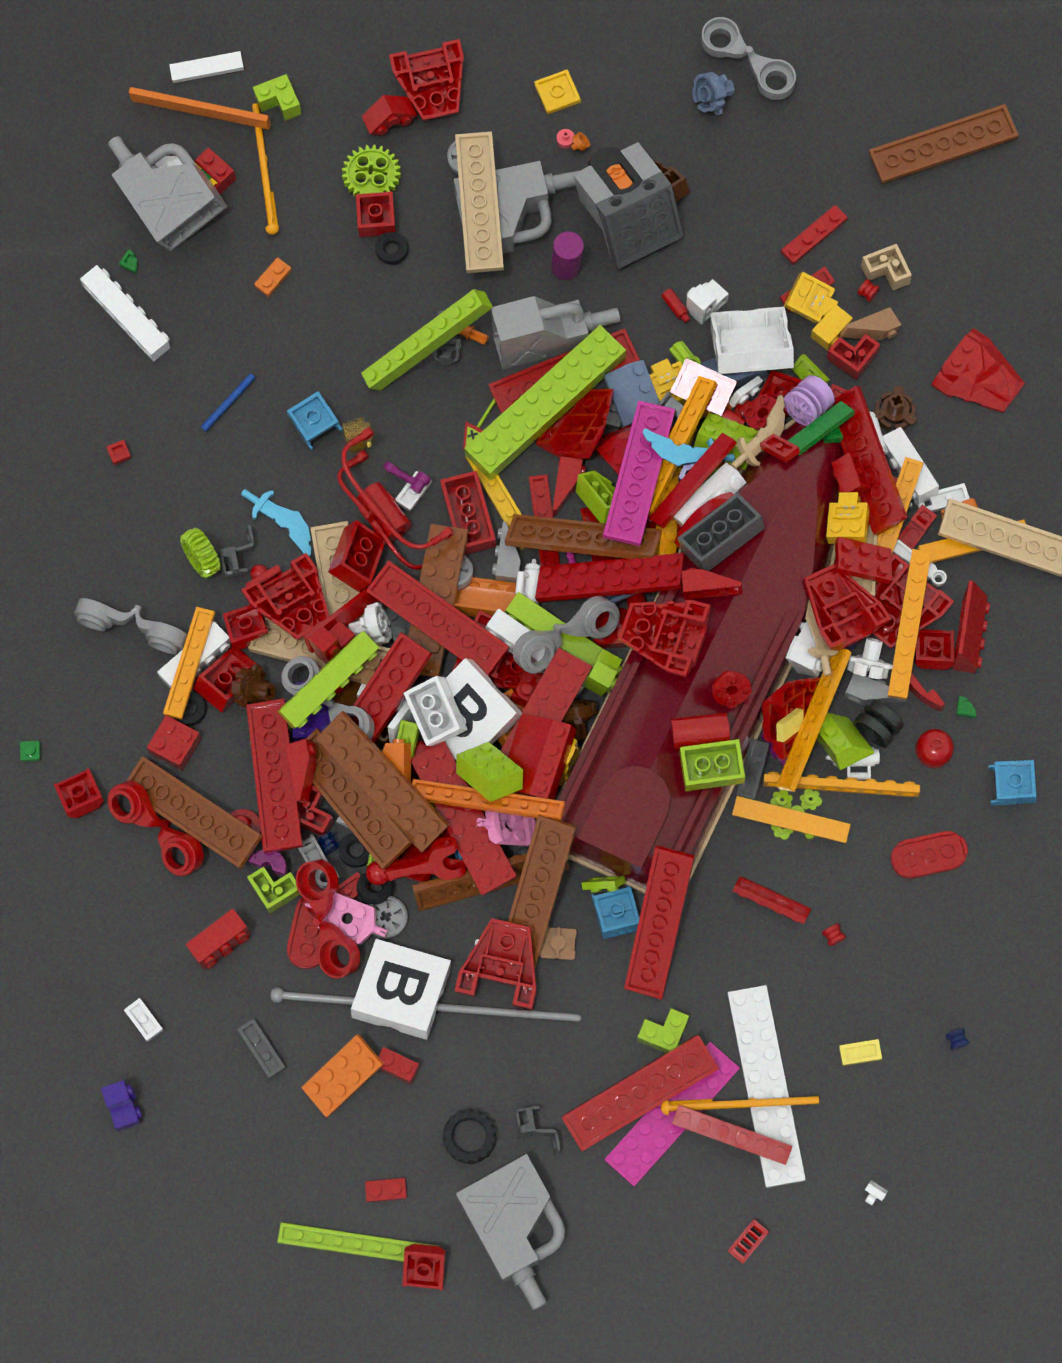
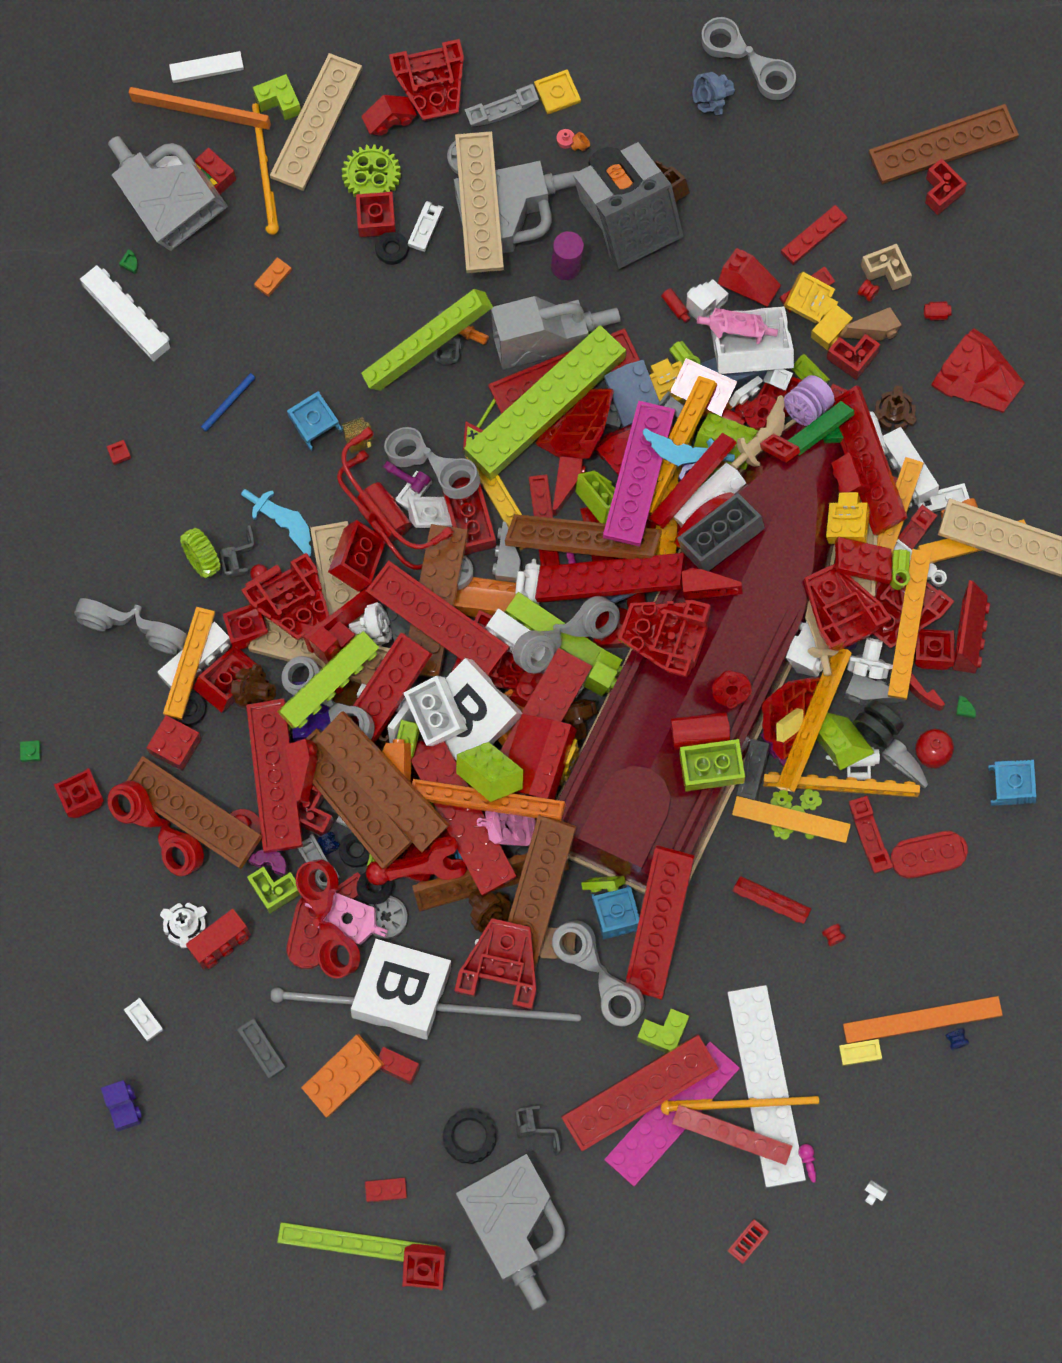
none -> white piece [160,903,207,948]
none -> tan plate [270,53,362,191]
none -> light grey piece [384,427,480,499]
none -> white slope [407,497,452,528]
none -> white plate [408,201,444,252]
none -> light grey slope [465,84,539,127]
none -> reddish brown piece [468,889,511,933]
none -> light grey piece [552,920,644,1026]
none -> bright pink plate [697,308,778,344]
none -> red slope [717,248,781,307]
none -> white panel [763,369,793,391]
none -> dark pink bar [798,1144,816,1183]
none -> orange tile [843,996,1003,1044]
none -> red slope [849,796,893,874]
none -> light grey piece [882,739,928,789]
none -> lime piece [890,549,910,590]
none -> red brick [924,301,951,321]
none -> red brick [925,158,967,215]

